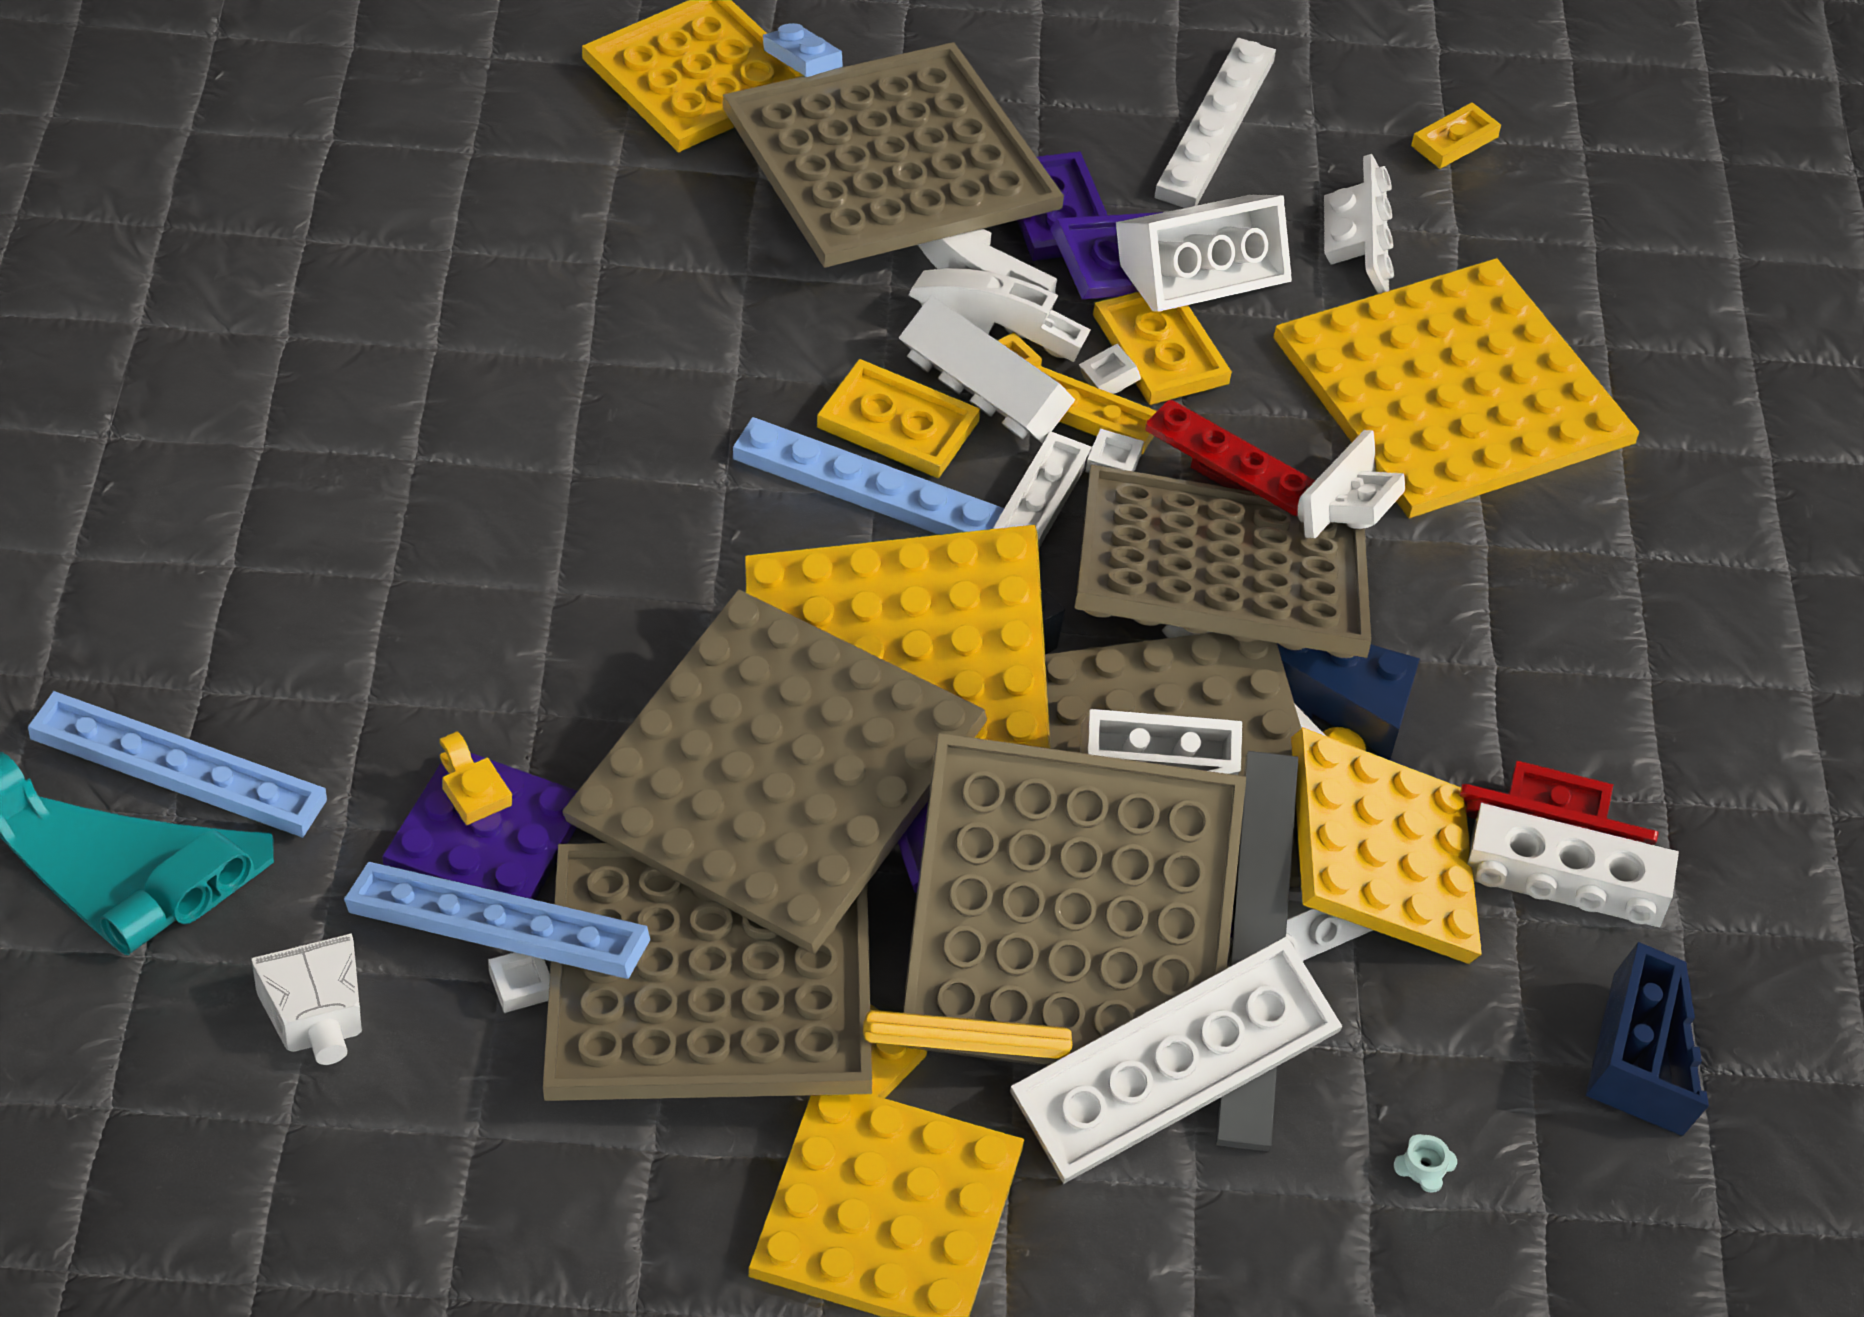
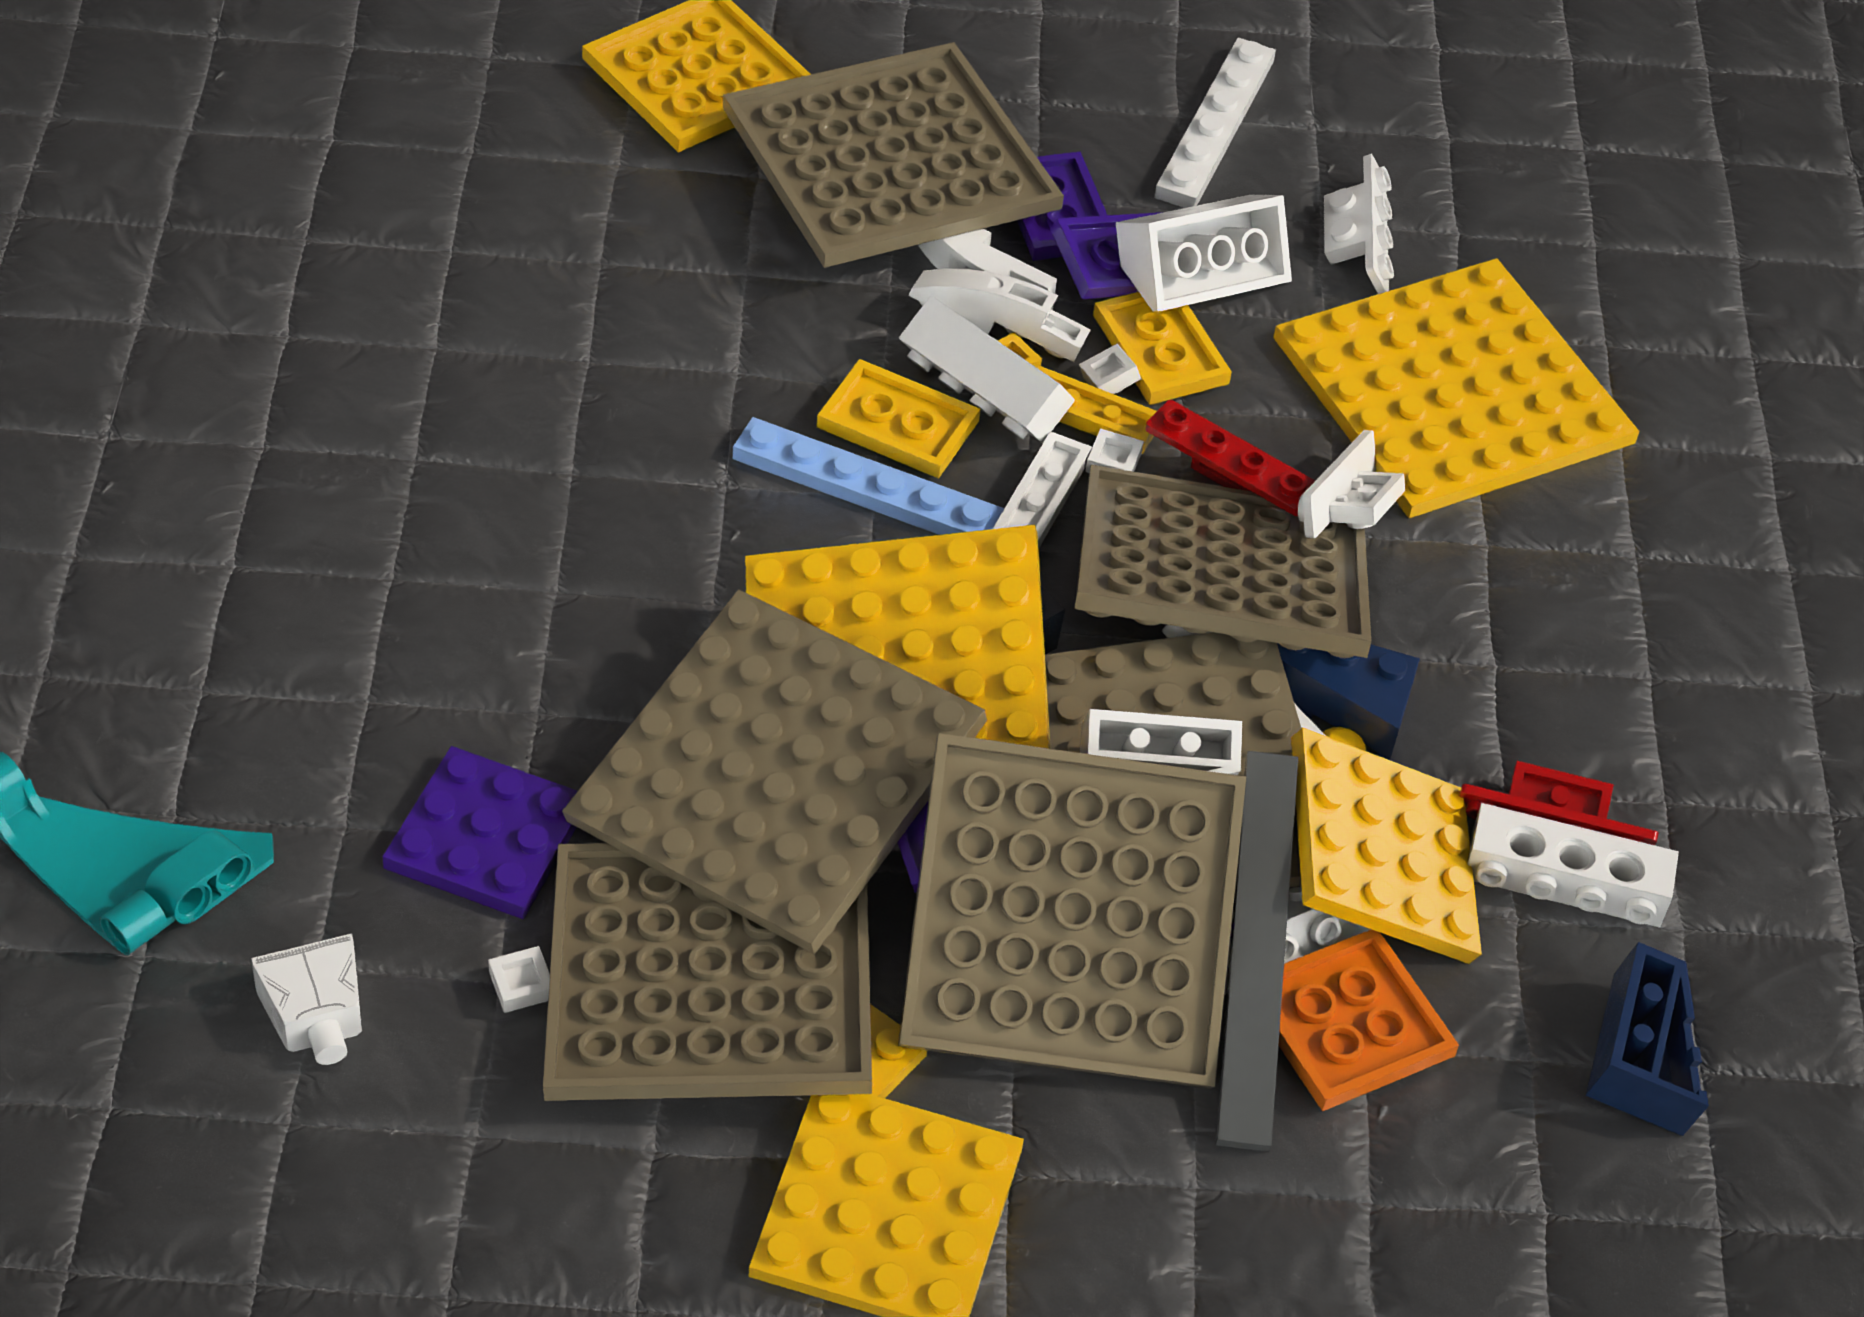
light blue plate [28,691,327,838] -> none
light blue plate [344,862,651,979] -> none
yellow plate [439,731,512,826] -> none
light blue plate [763,23,843,77] -> none
yellow axle [863,1010,1072,1059] -> none
white plate [1010,936,1342,1184] -> none
light aqua plate [1394,1134,1457,1192] -> none
yellow plate [1411,102,1501,169] -> none
none -> orange plate [1278,929,1459,1112]

